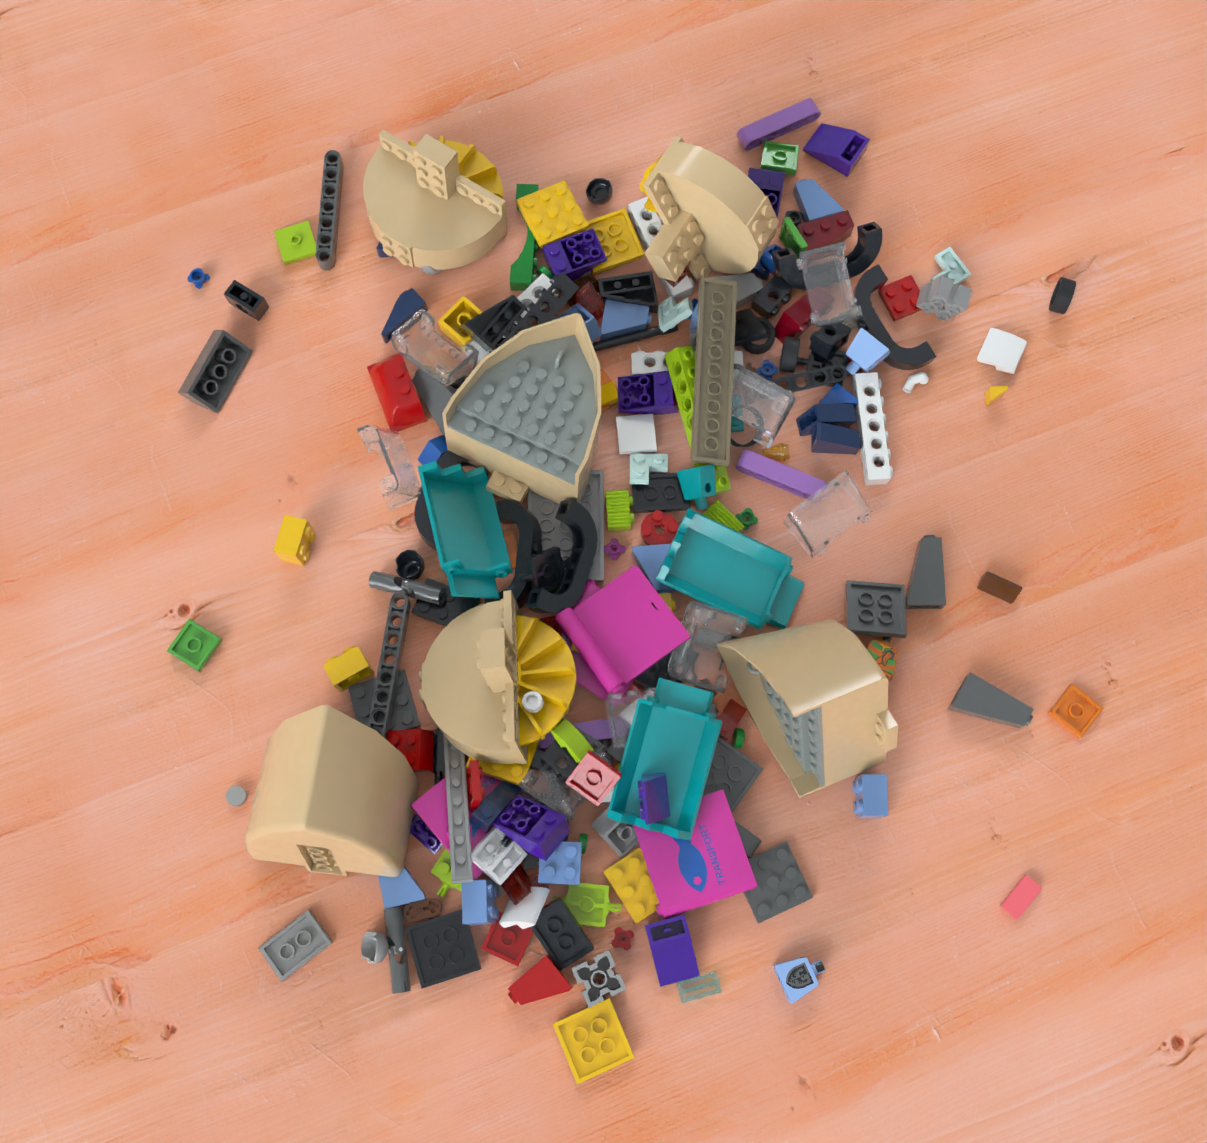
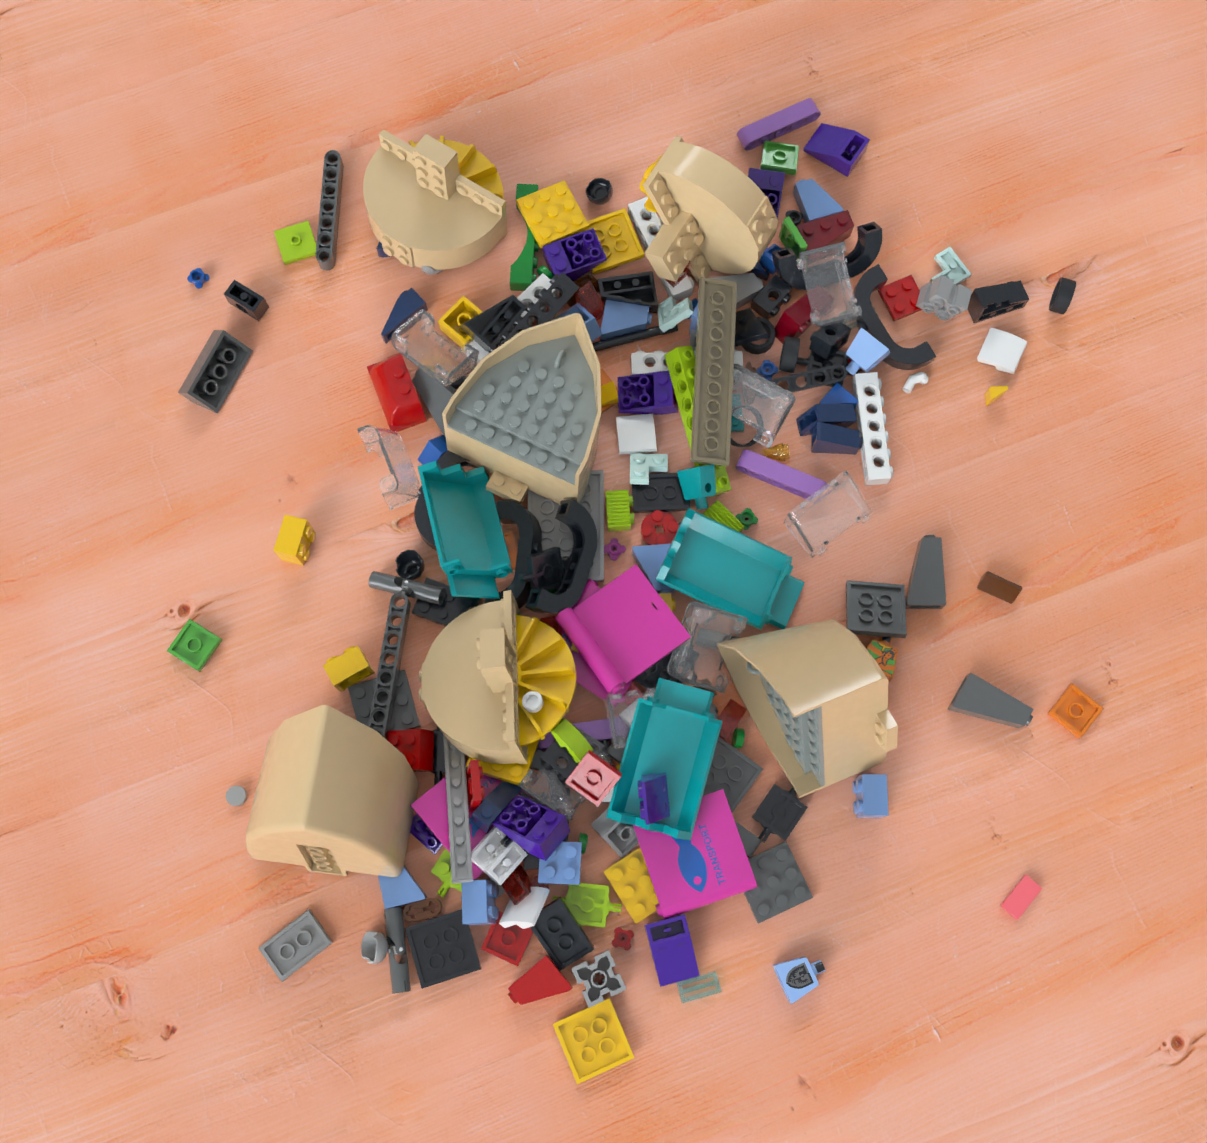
none -> black plate [752,784,808,843]
none -> black wedge [968,280,1029,323]

